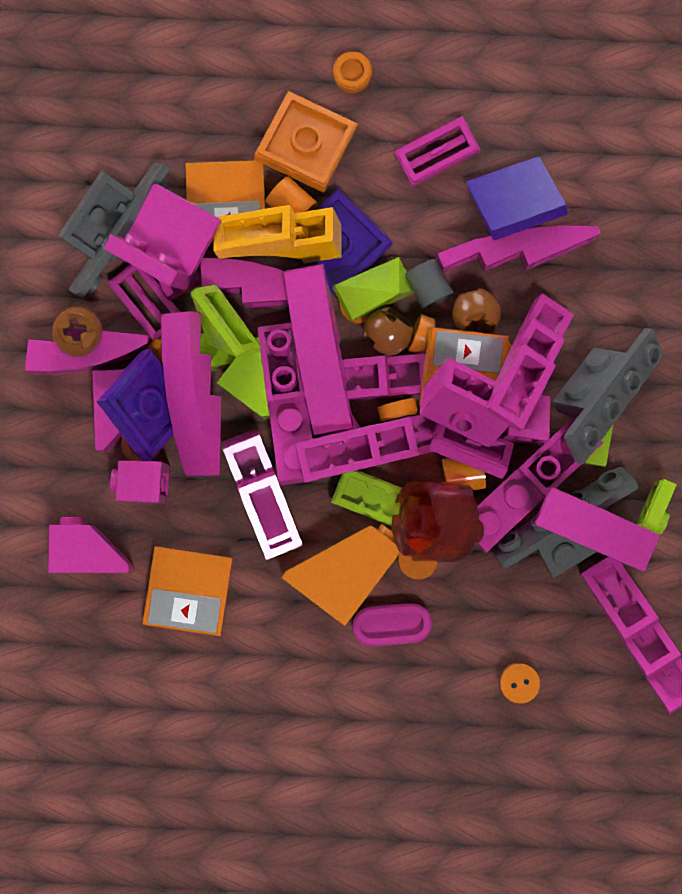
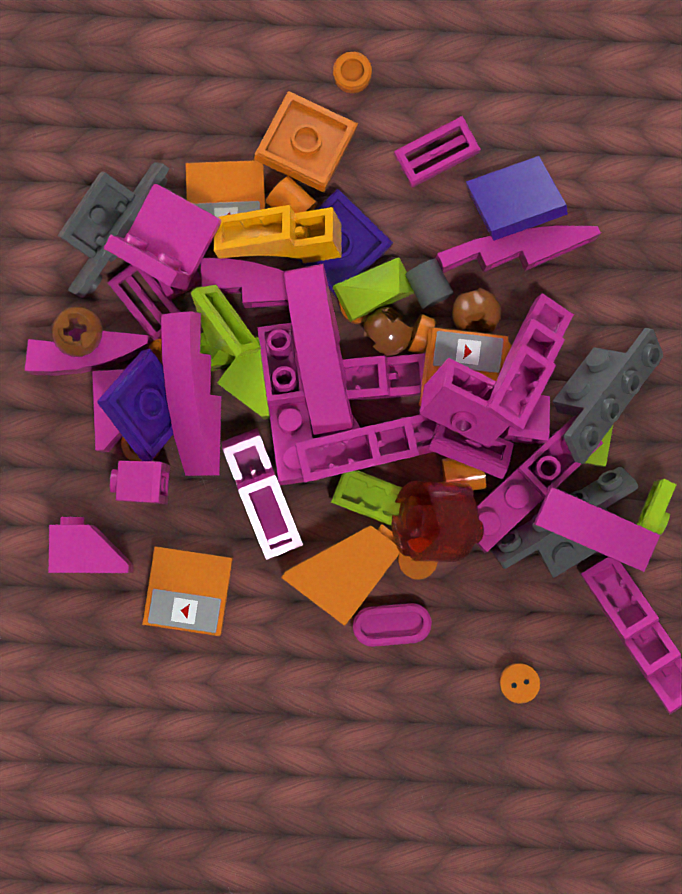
orange tile [377,398,418,423] -> none

